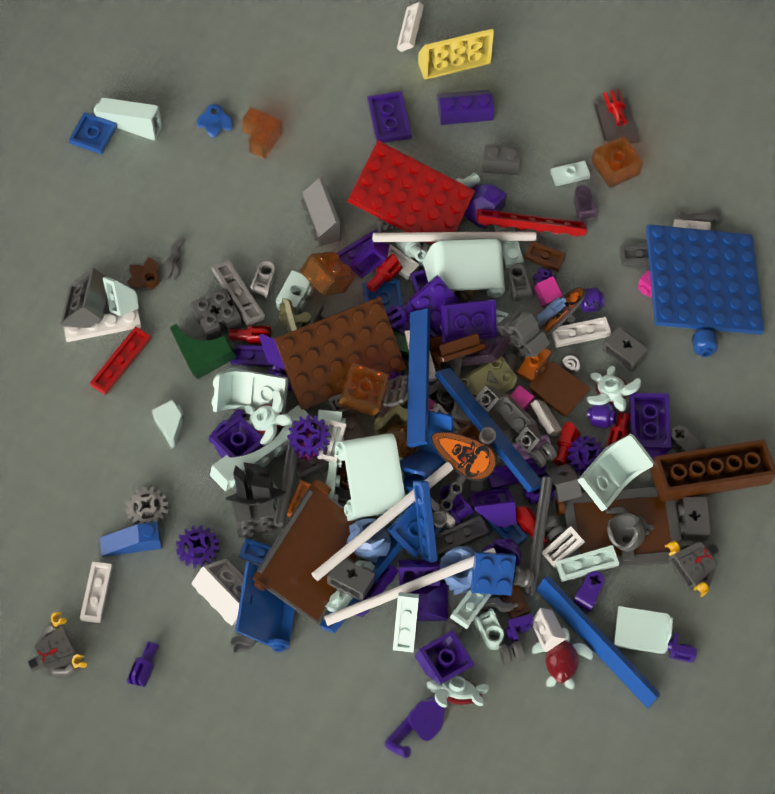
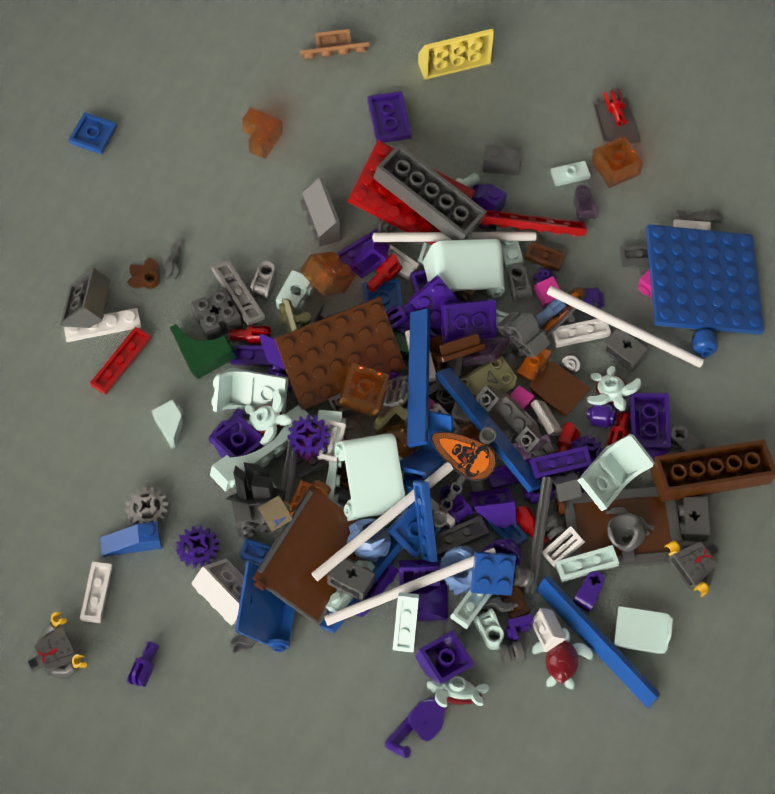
light aqua slope [94,98,162,141] -> none
light aqua slope [103,277,139,316] -> none
blue plate [197,104,232,138] -> none
light aqua arm [396,242,426,261] -> none
white plate [397,2,424,52] -> none
dark purple slope [436,89,494,125] -> none
dark purple bracket [667,633,697,663] -> none
none -> dark tan brick [258,495,293,532]
none -> medium nougat bracket [300,29,370,59]
none -> dark grey brick [373,144,487,240]
none -> dark purple plate [529,446,592,479]
none -> white piece [547,285,704,368]

